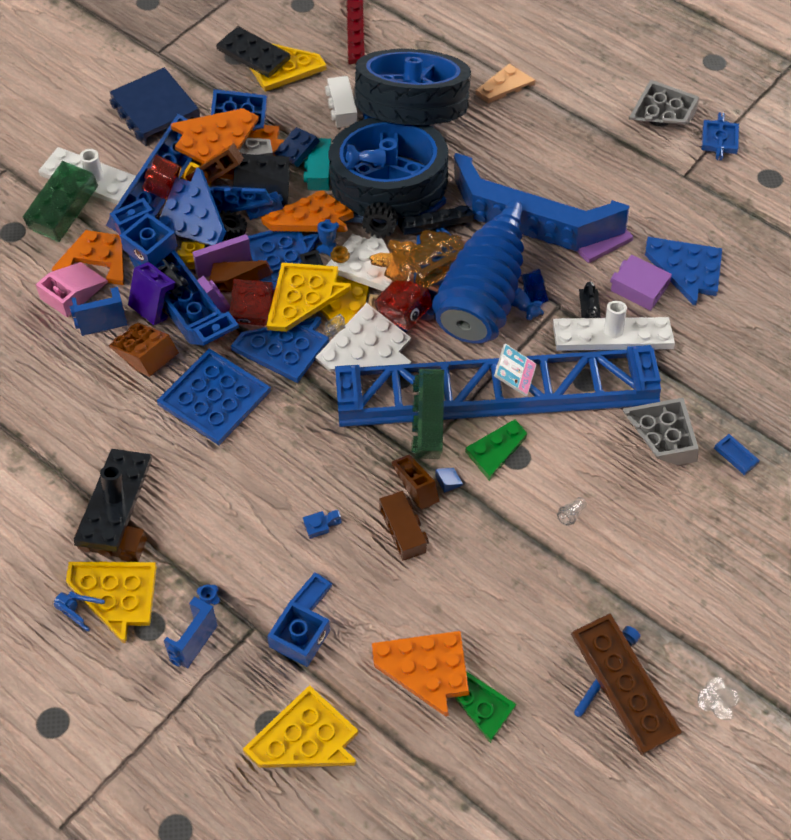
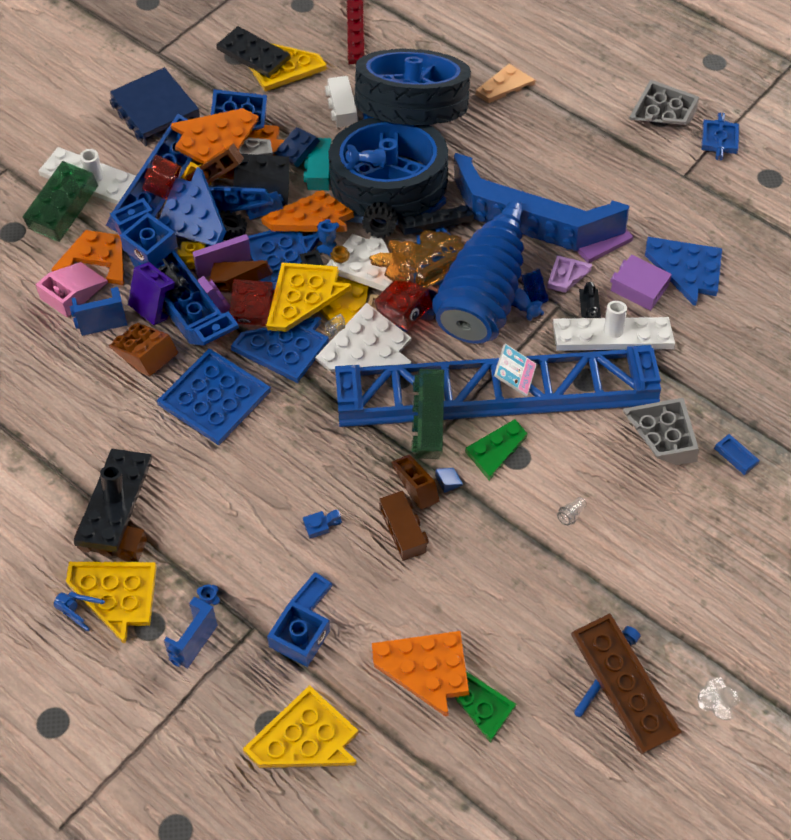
none -> lavender wing [547,255,592,293]

